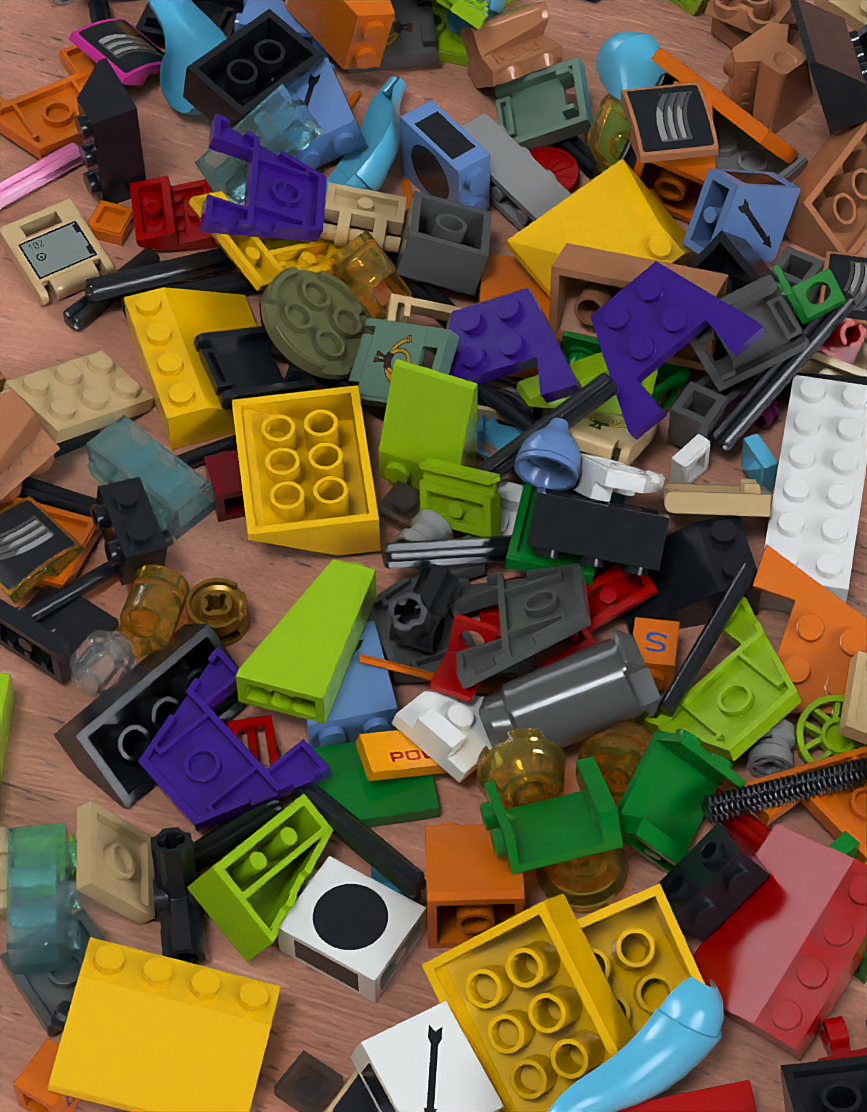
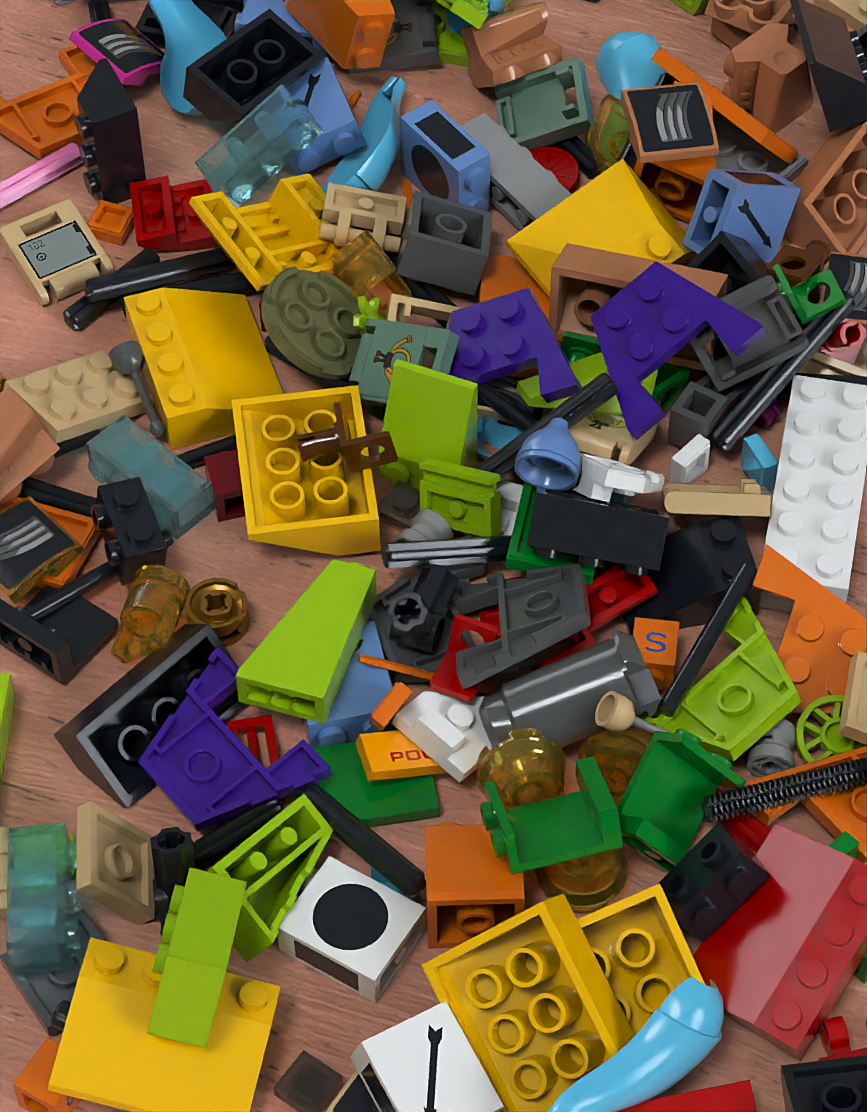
clear head [69,630,137,697] -> none
black container [193,326,317,410] -> none
dark purple wing [199,114,327,242] -> none
none -> dark grey hinge [108,341,166,437]
none -> lime wedge [147,868,247,1048]
none -> reddish brown bracket [296,402,398,473]
none -> lime plant [353,296,385,336]
none -> orange tile [368,681,413,732]
none -> tan hinge [595,691,671,734]
none -> reddish brown bracket [766,240,831,304]

